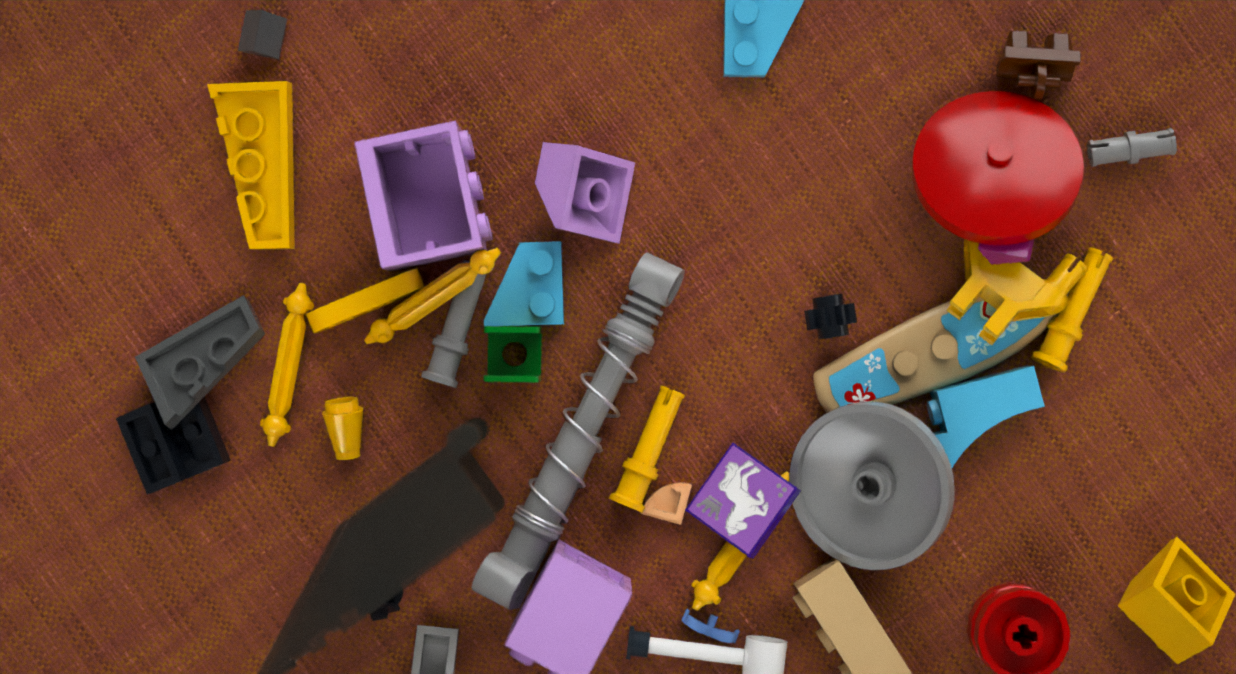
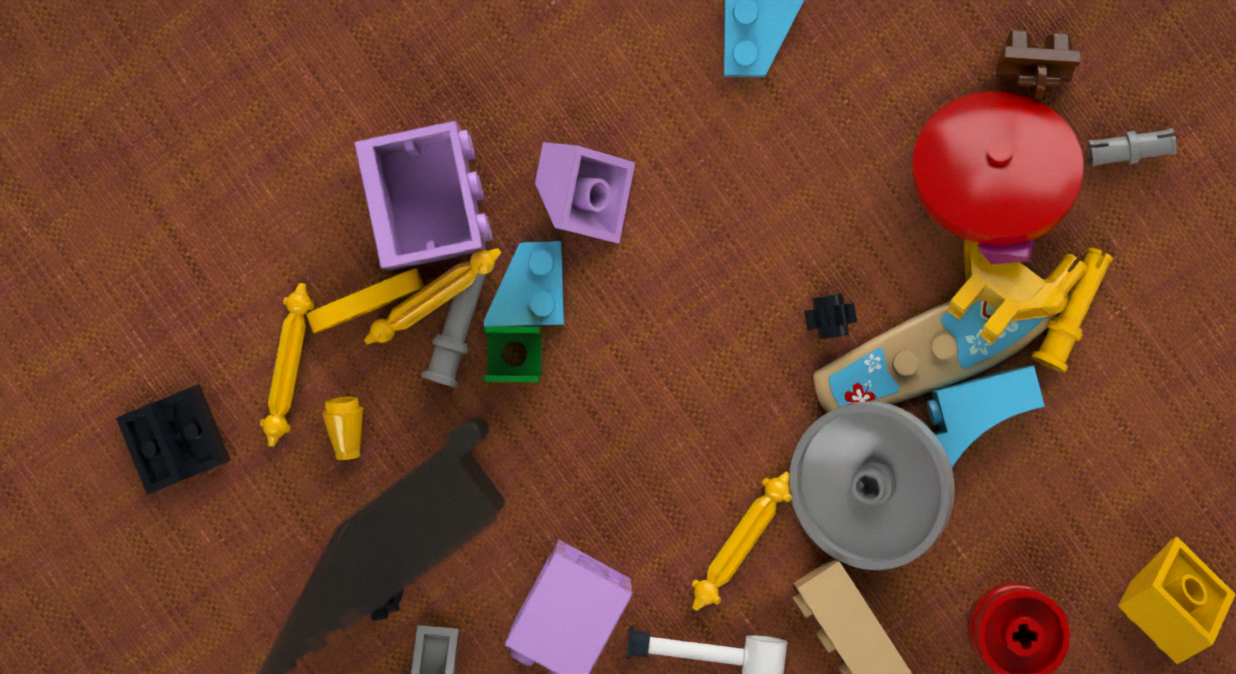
dark grey wing [135,295,265,430] -> none
yellow wing [207,81,295,250] -> none
dark grey slope [238,10,288,60] -> none
light grey piece [472,252,685,610] -> none
yellow pin [609,385,685,513] -> none
light nougat tile [641,482,692,525] -> none
medium blue piece [681,609,740,643] -> none
tile [685,443,801,559] -> none

